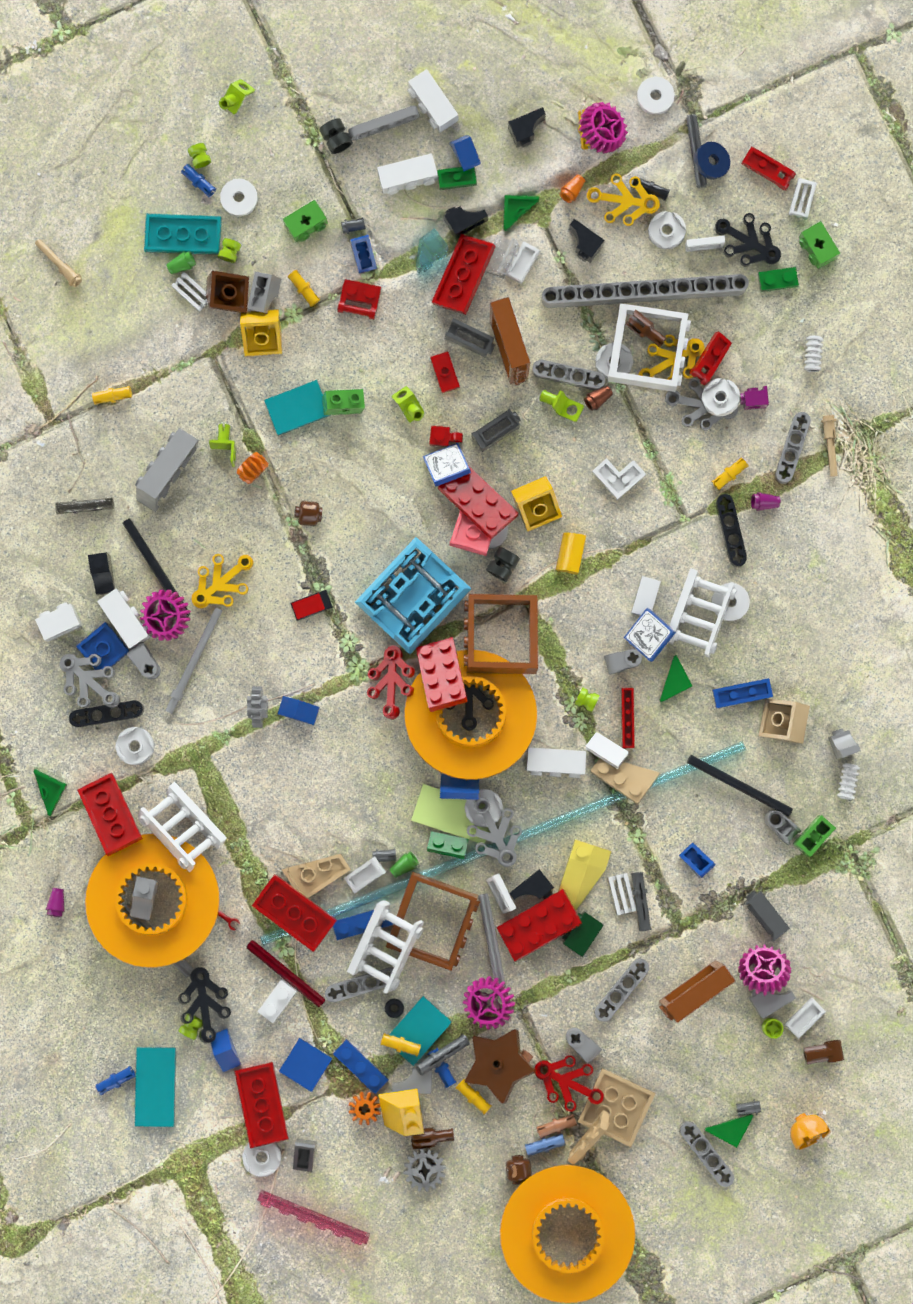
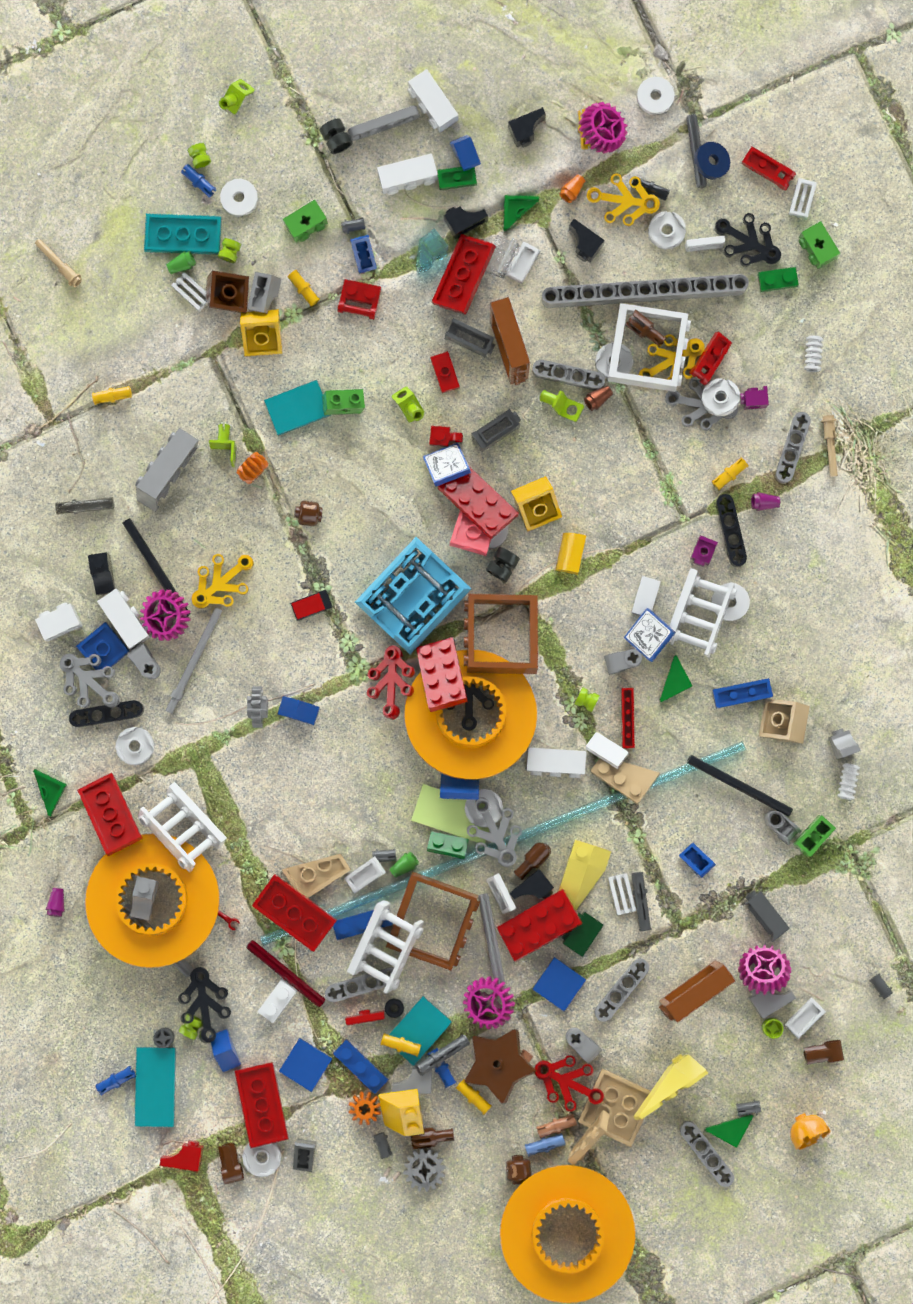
clear pink plate [257,1190,370,1245] -> none
white plate [592,458,646,500] -> none
none -> dark grey wheel [153,1027,175,1048]
none -> red arch [159,1140,204,1172]
none -> reddish brown piece [218,1142,244,1185]
none -> red plate [345,1009,385,1026]
none -> dark grey pin [373,1132,393,1159]
none -> reddish brown arm [514,842,551,880]
none -> blue tile [532,957,586,1011]
none -> light yellow wedge [634,1054,708,1120]
none -> magenta brick [690,535,718,567]
none -> dark grey pin [869,974,893,999]

